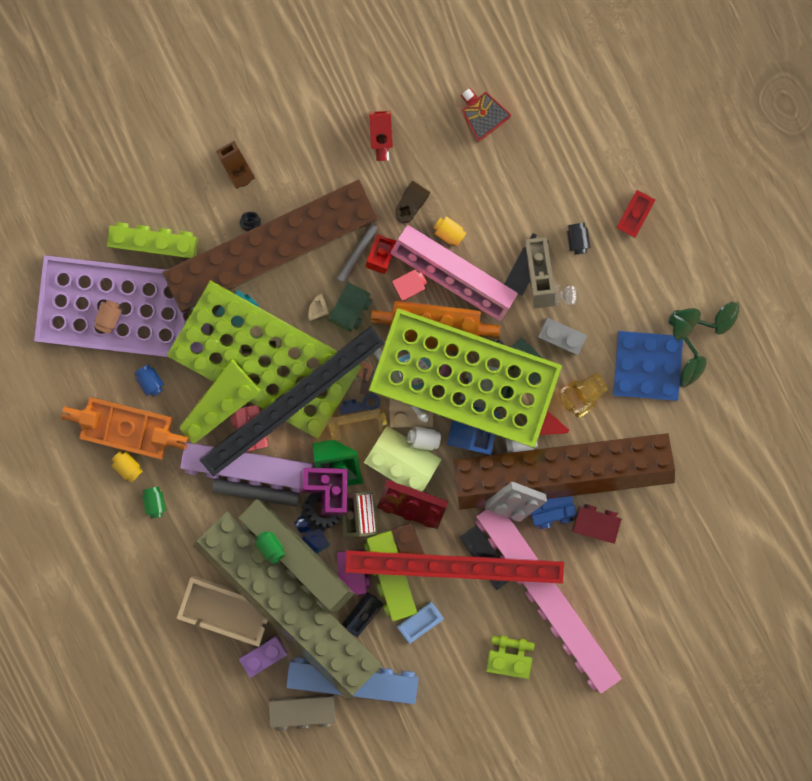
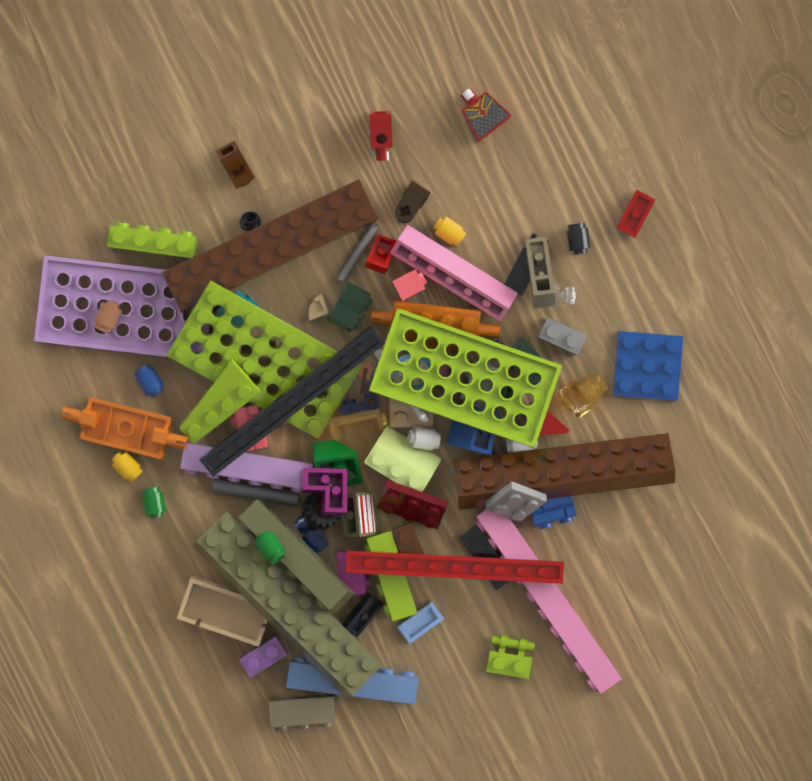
dark red brick [572,504,622,544] -> none
dark green plant [668,301,740,388] -> none

